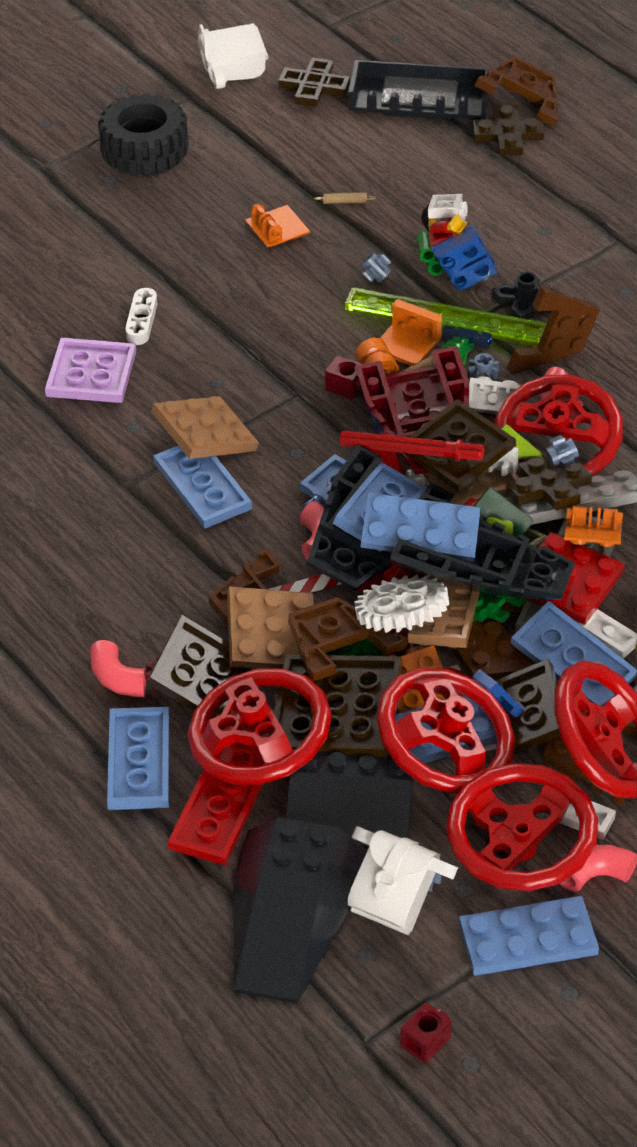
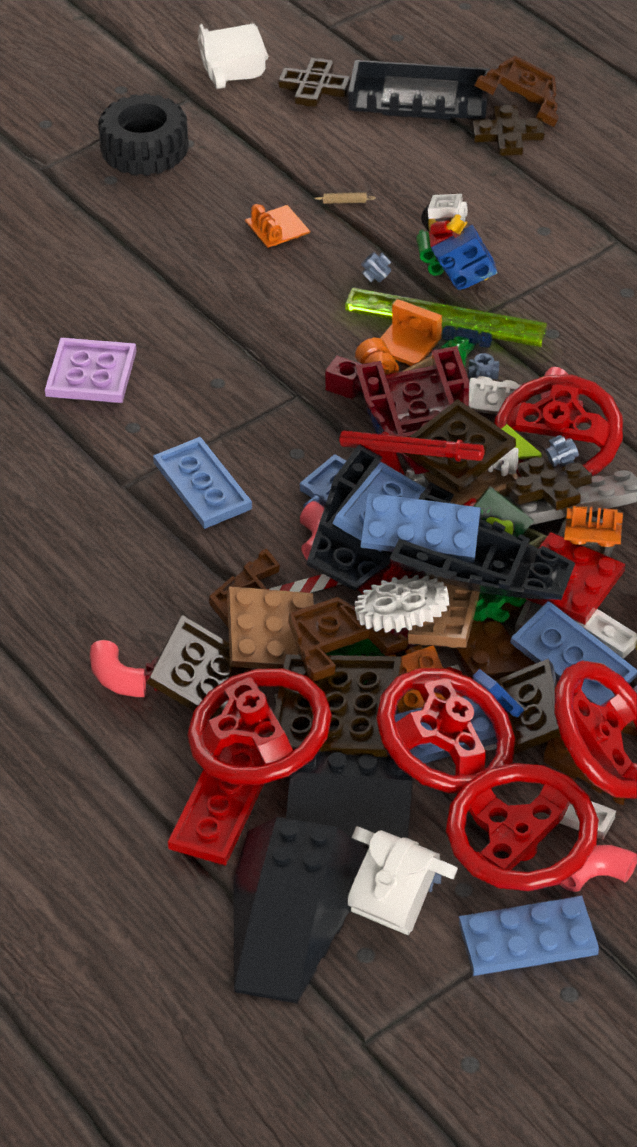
medium blue plate [107,707,169,810] -> none
white beam [126,288,157,345] -> none
medium nougat plate [151,396,259,459] -> none
dark red brick [400,1002,451,1064] -> none
black plant [492,271,553,323] -> none
reddish brown wing [507,286,600,374] -> none

